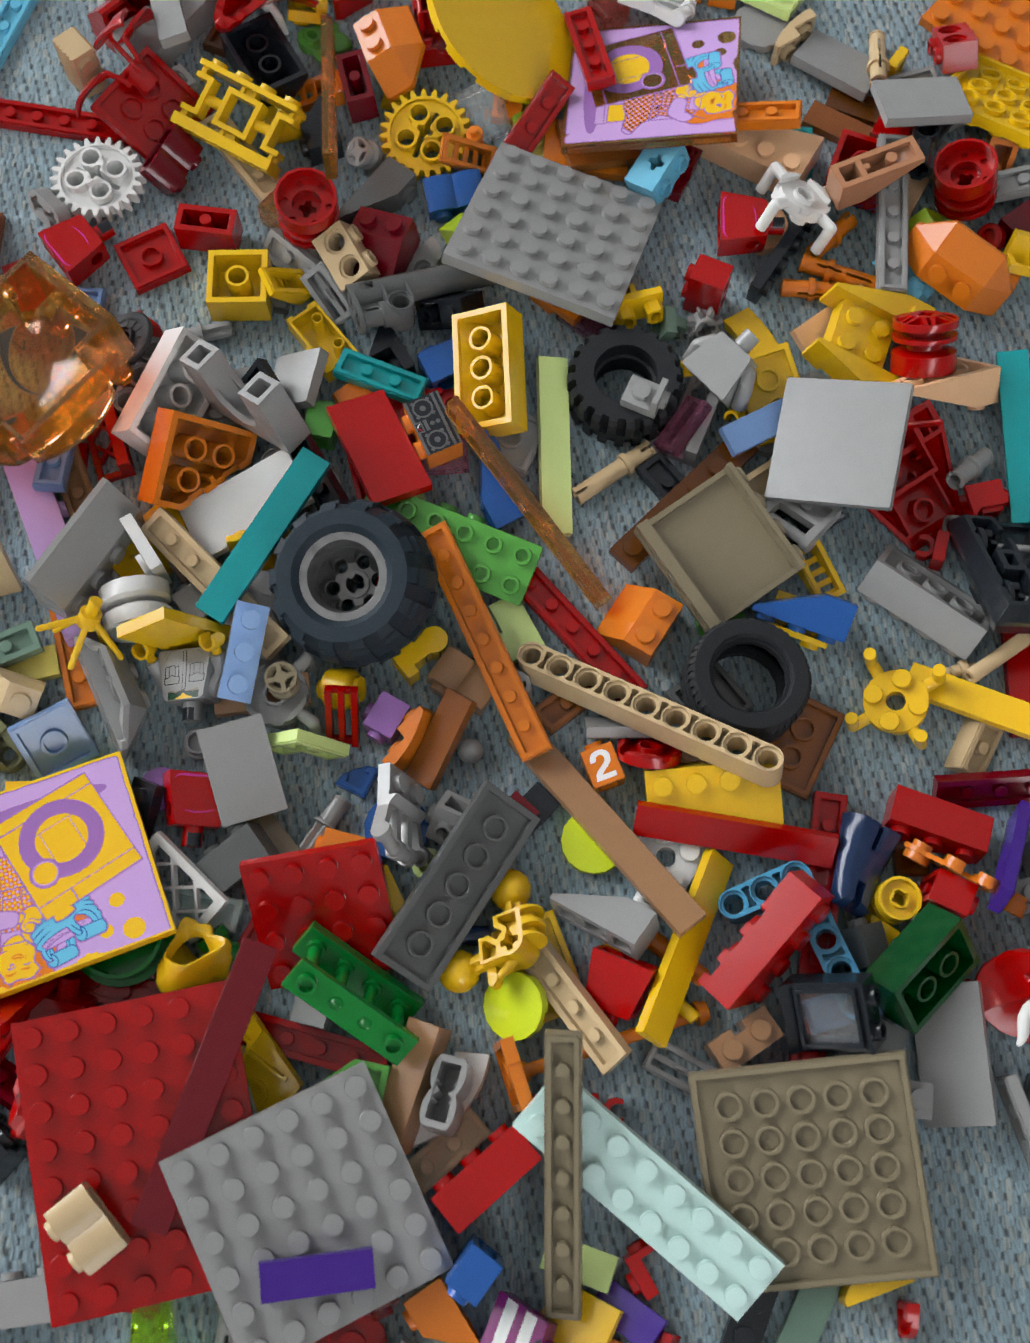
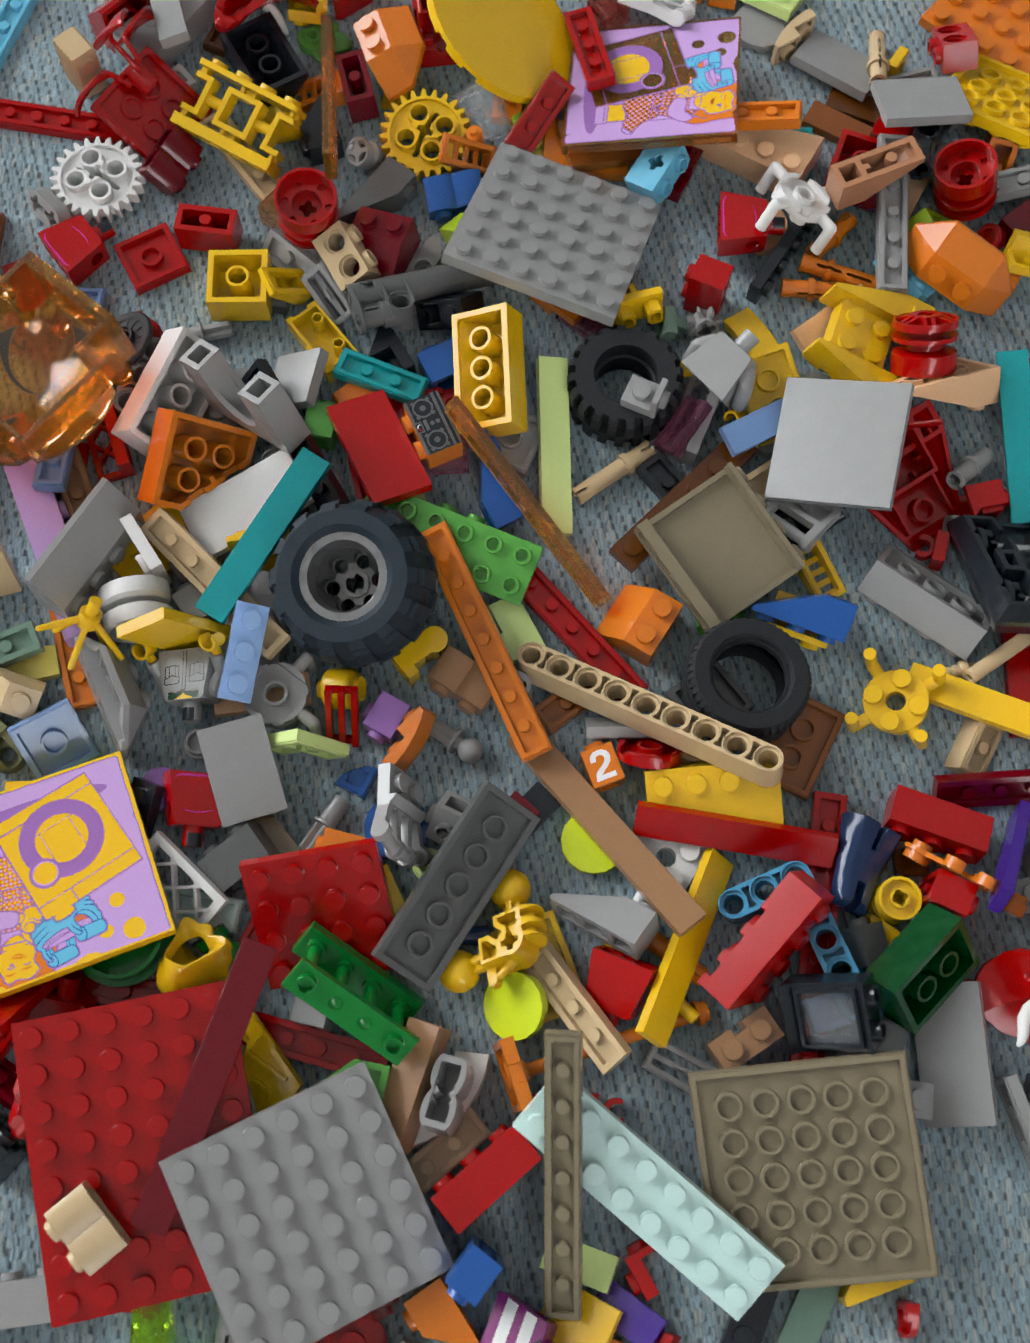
dark purple tile [259,1246,376,1304] -> none
dark tan wheel [264,661,301,700] -> none
dark orange tile [406,688,477,791] -> none

